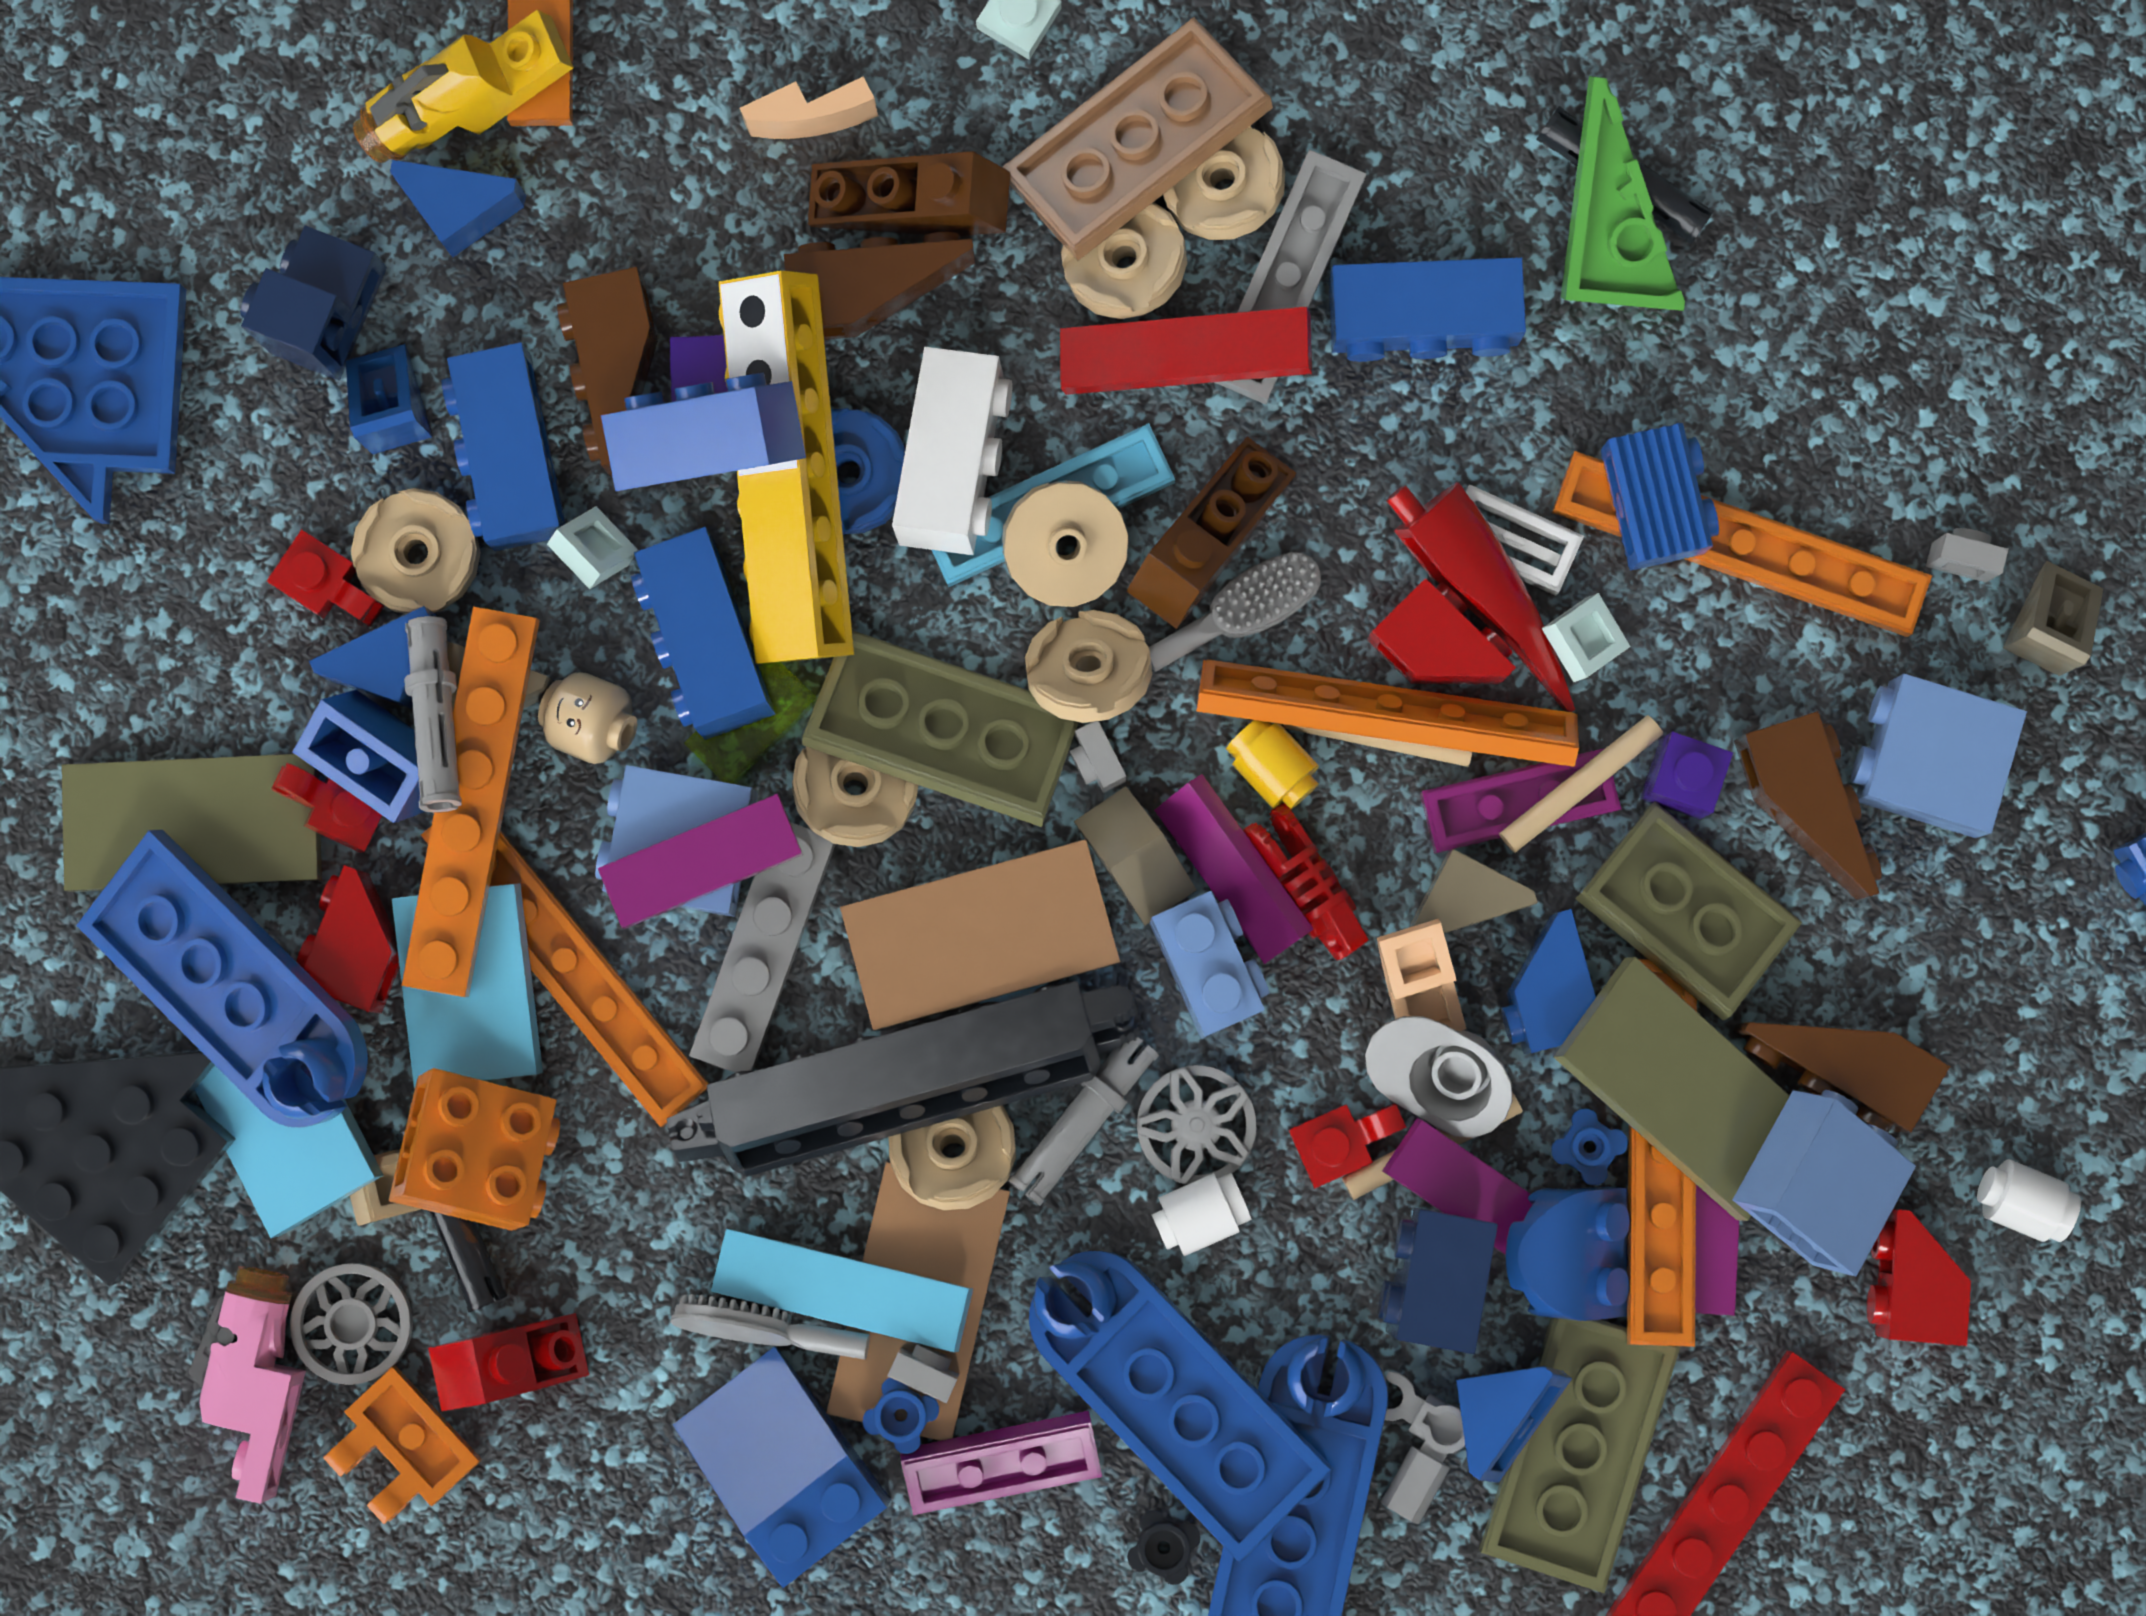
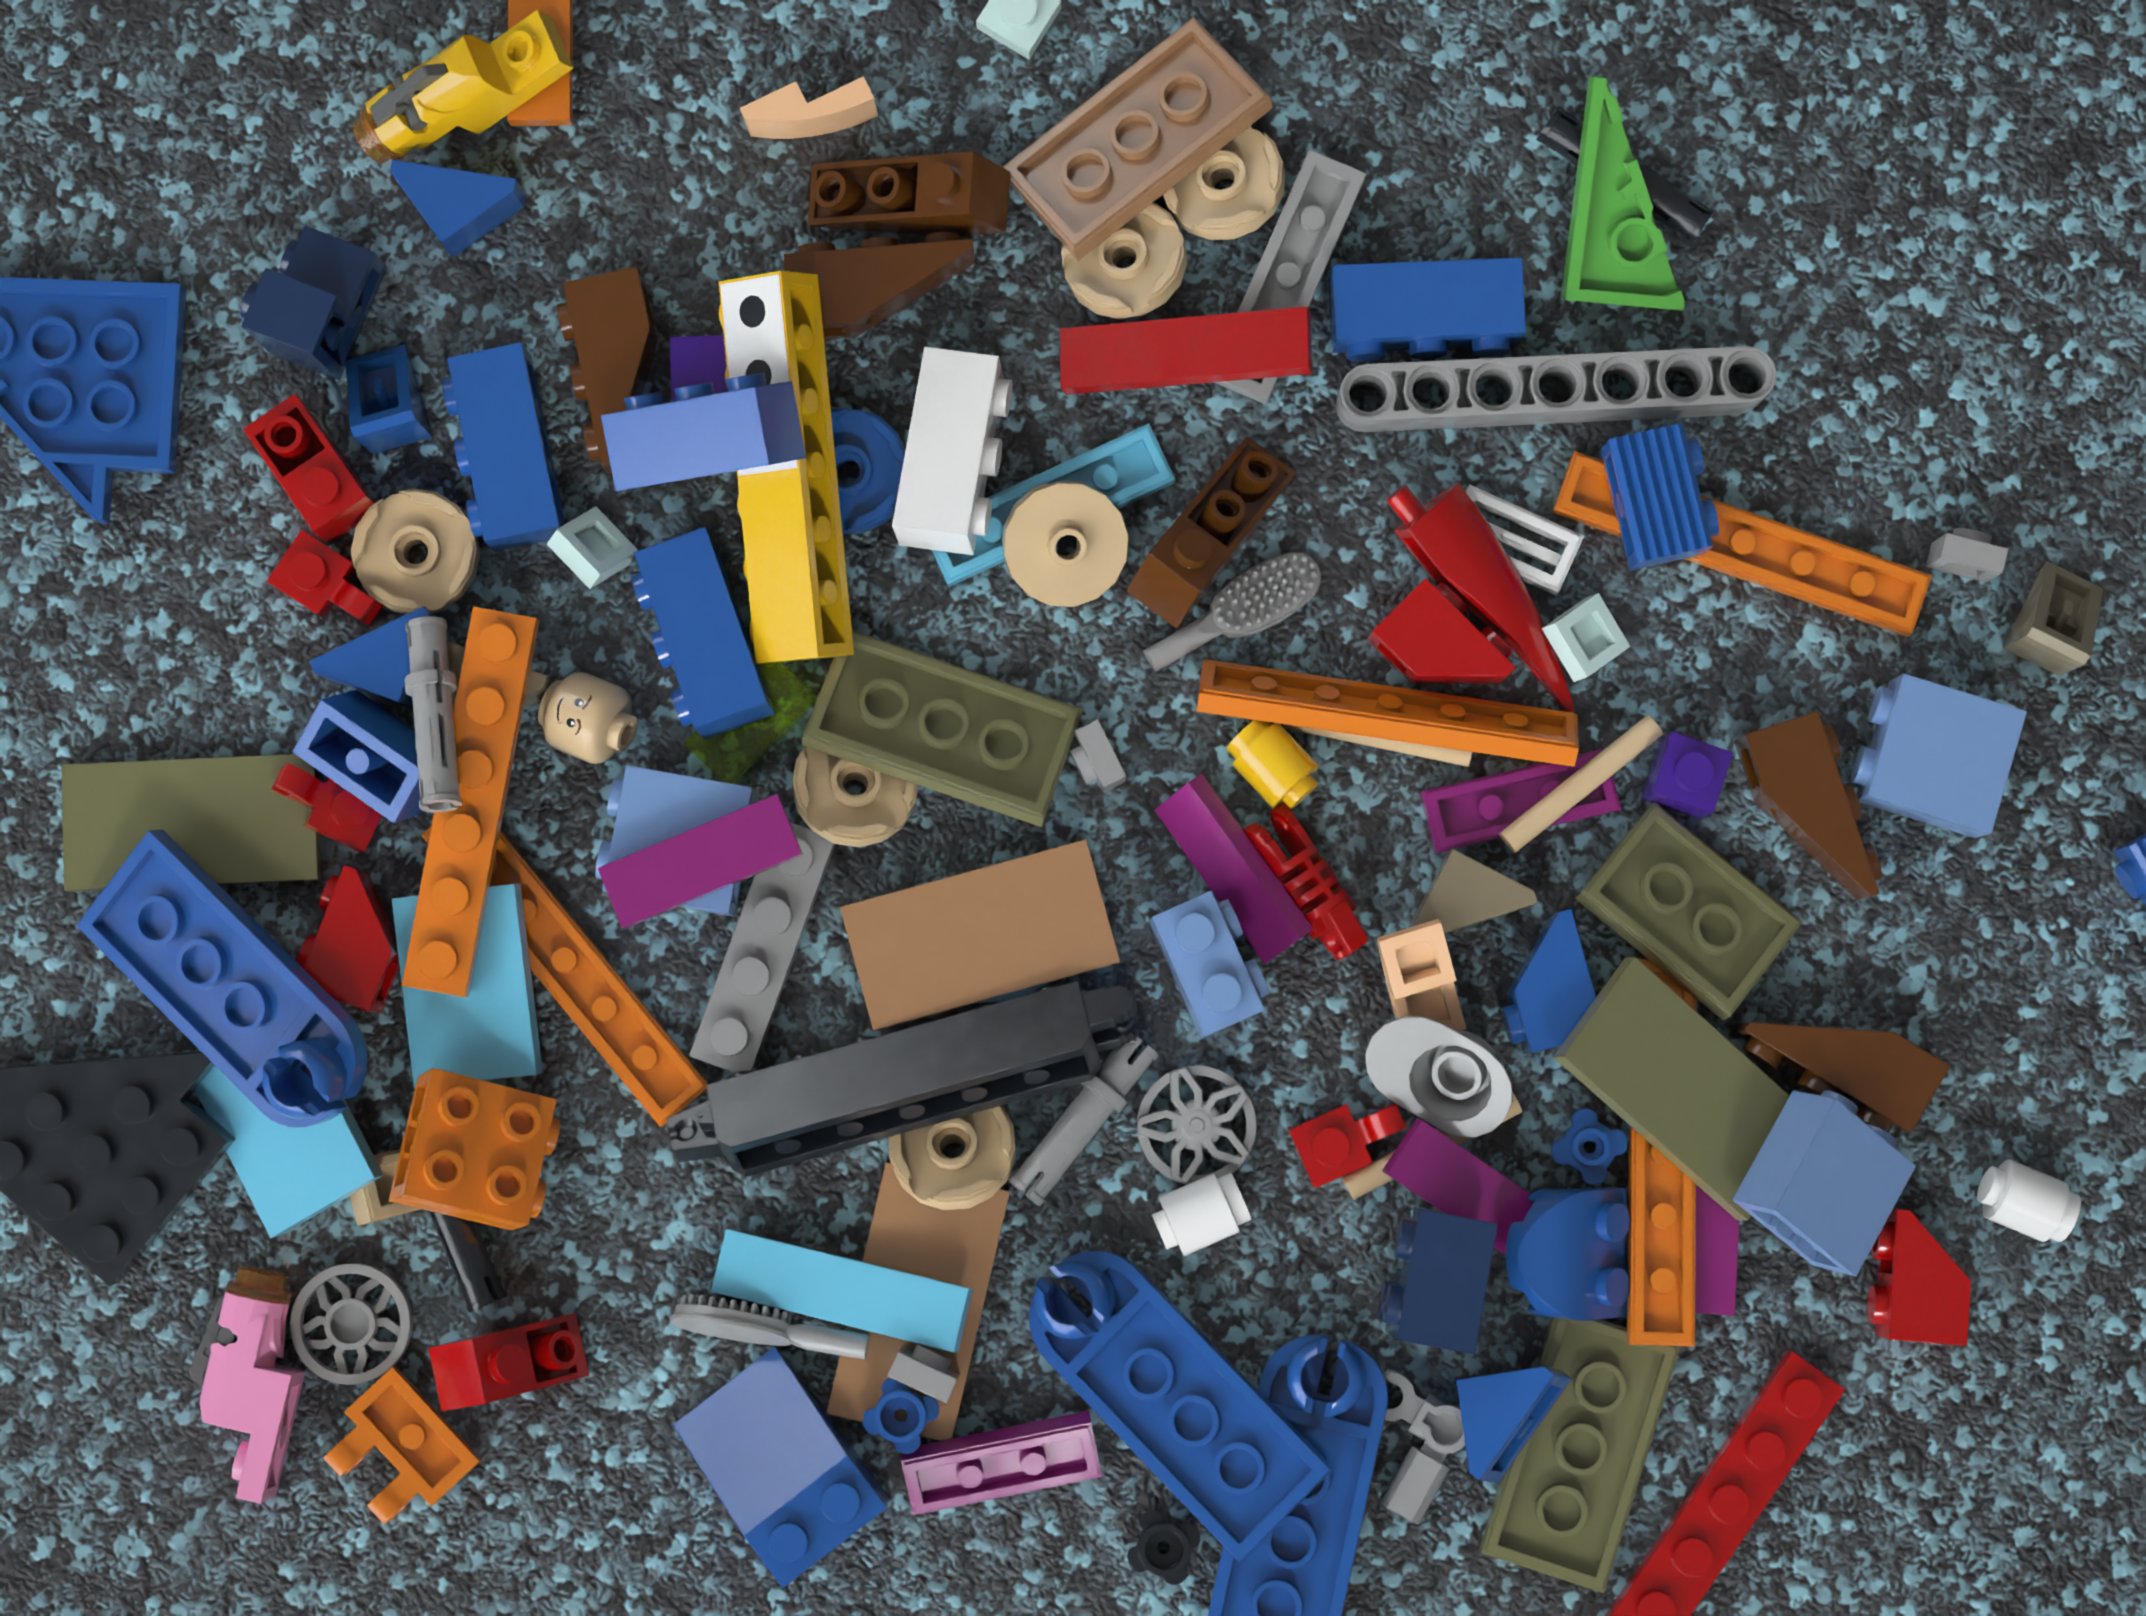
tan plate [1025,610,1152,723] -> none
dark tan slope [1074,786,1197,926] -> none
none -> red slope [243,394,376,544]
none -> light grey beam [1336,346,1777,432]

